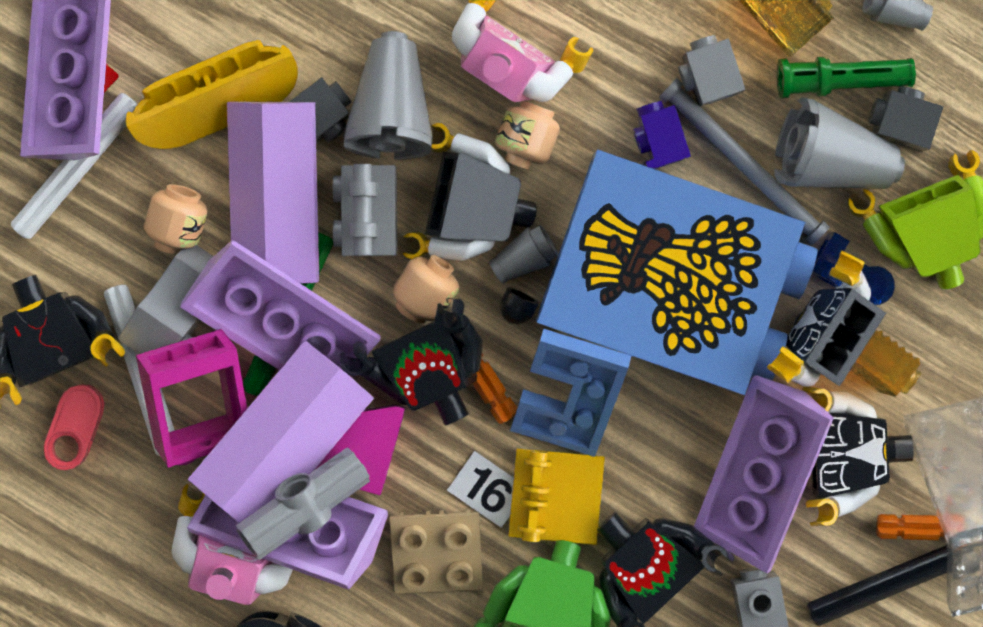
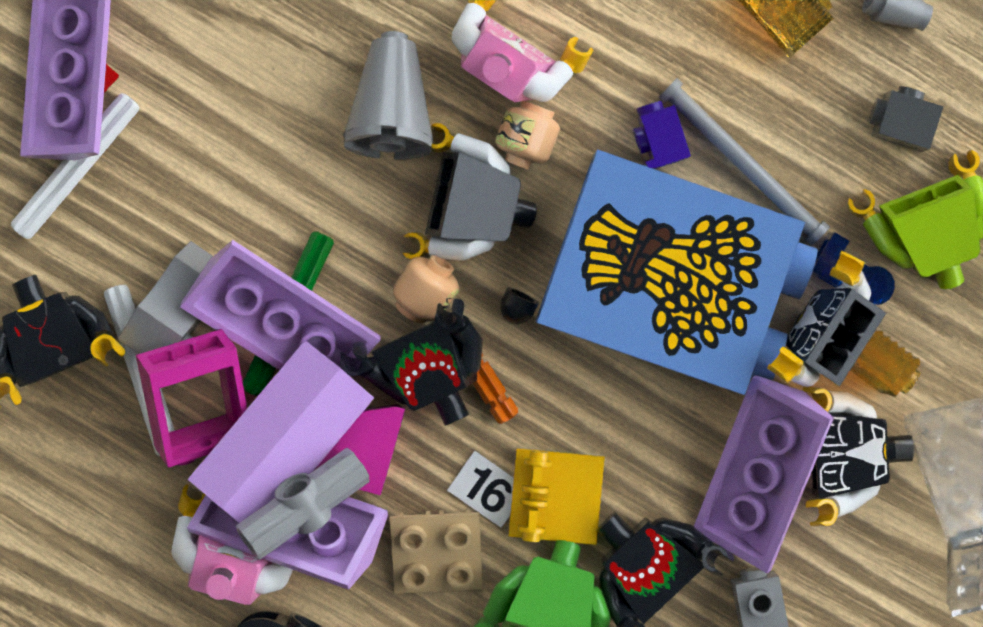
coral piece [44,384,105,470] -> none
yellow brick [126,40,298,149] -> none
light nougat head [144,184,207,254] -> none
lavender slope [227,102,319,283] -> none
dark grey brick [290,77,352,143] -> none
light grey brick [333,164,397,256] -> none
light grey cone [489,225,559,284] -> none
medium blue plate [510,329,631,457] -> none
light grey brick [678,35,746,107] -> none
light grey cone [774,97,905,189] -> none
green pin [776,57,916,99] -> none
black axle [807,538,976,626] -> none
orange axle [876,514,965,541] -> none

